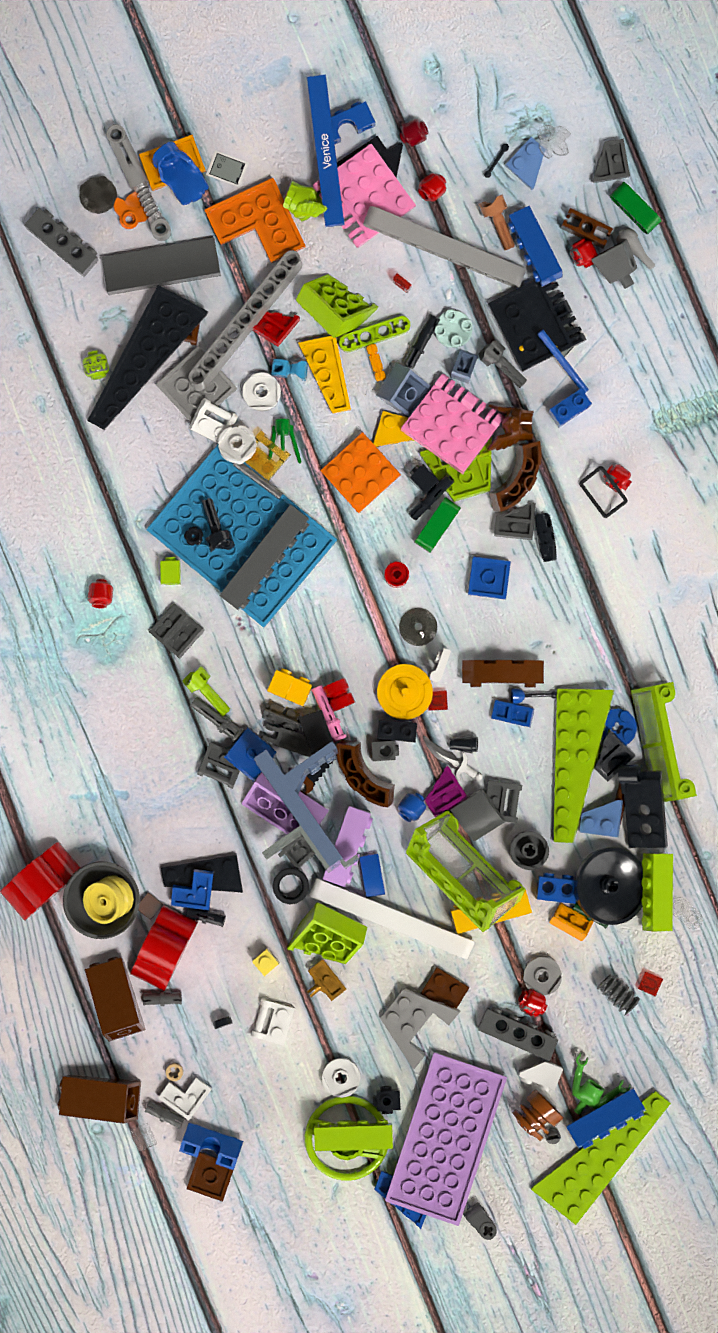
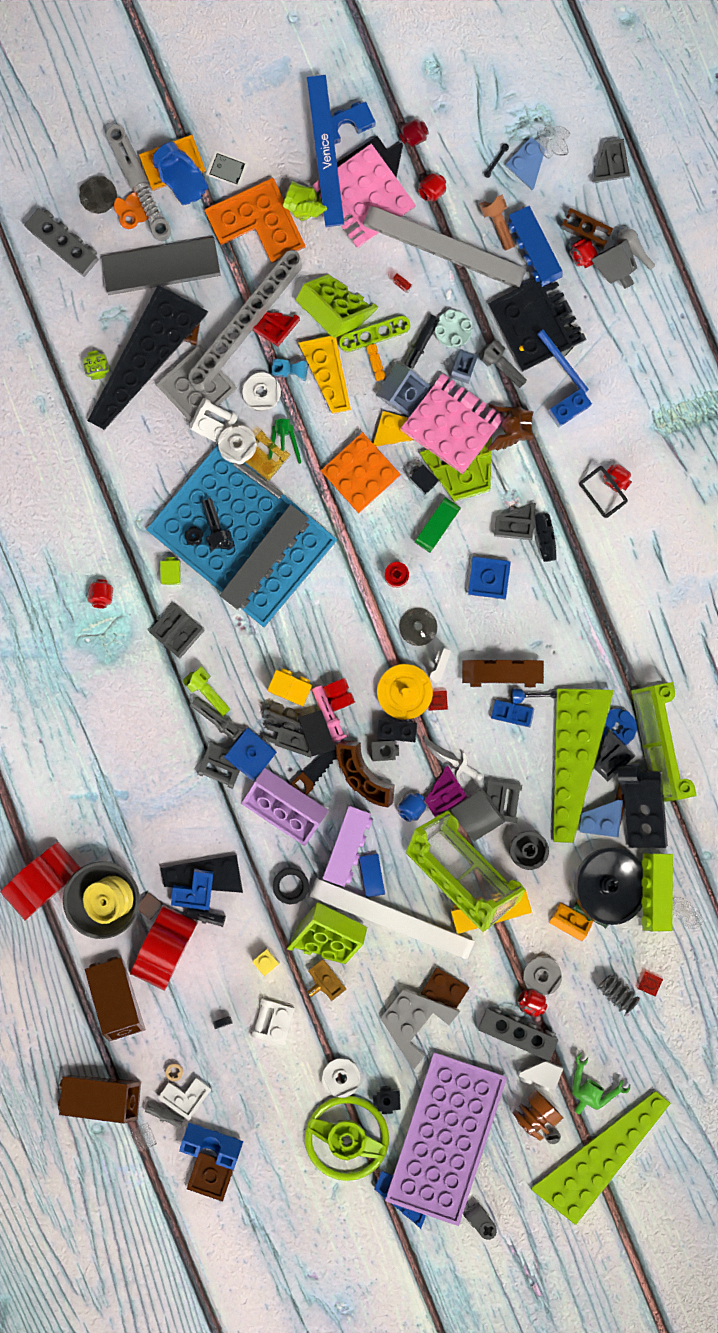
dark grey pin [143,991,182,1006] -> none
sand blue piece [254,742,359,873] -> none
dark grey bracket [278,835,315,869] -> none
lime brick [314,1120,393,1151] -> none
black axle [409,474,455,520] -> none
black cone [450,735,478,754] -> none
reddish brown brick [489,440,542,512] -> none
blue brick [536,873,576,904] -> none
blue brick [566,1088,646,1149] -> none
green beam [609,182,662,235] -> none

